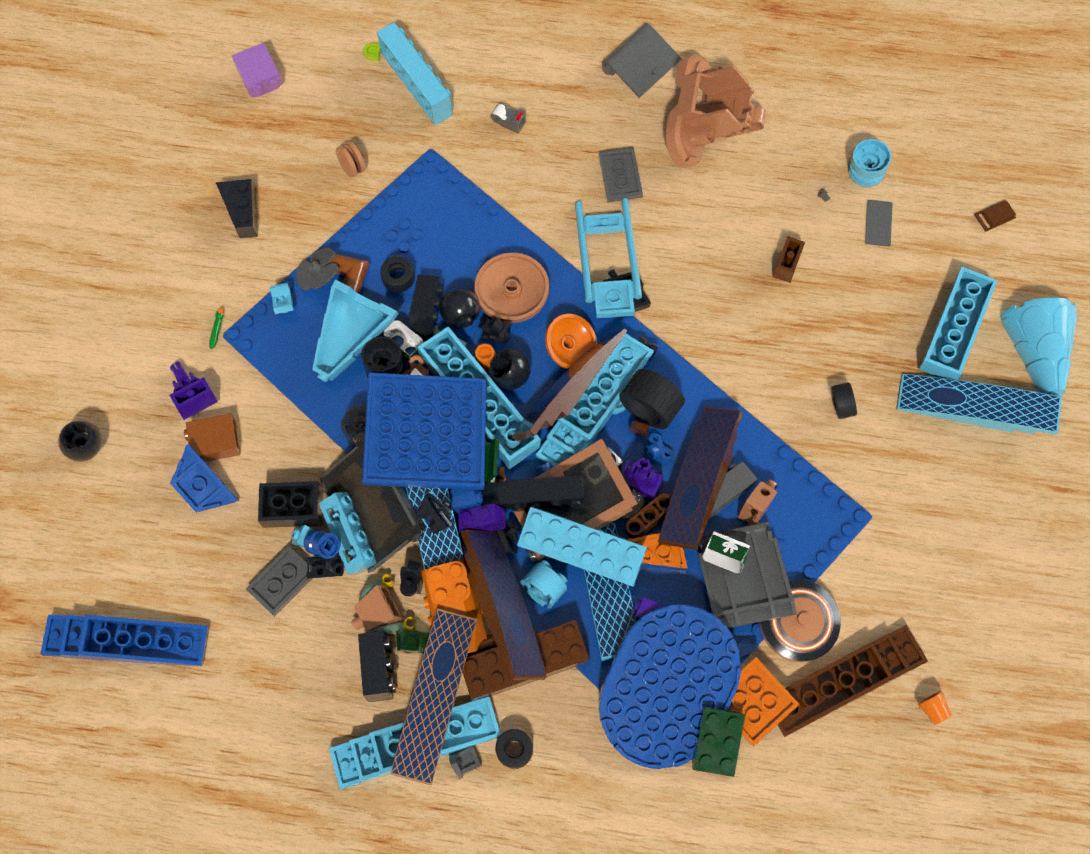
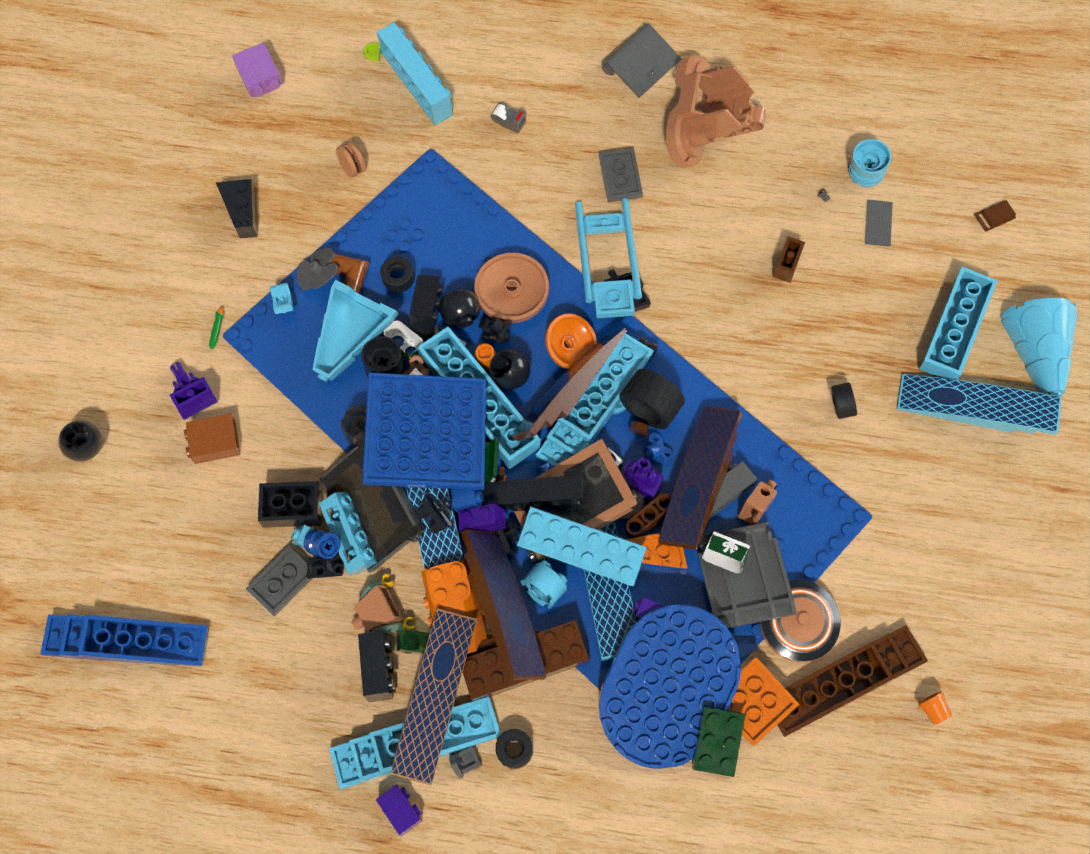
blue wing [170,444,238,512] -> none
black hips [400,560,422,597] -> none
none -> dark purple brick [376,784,422,837]

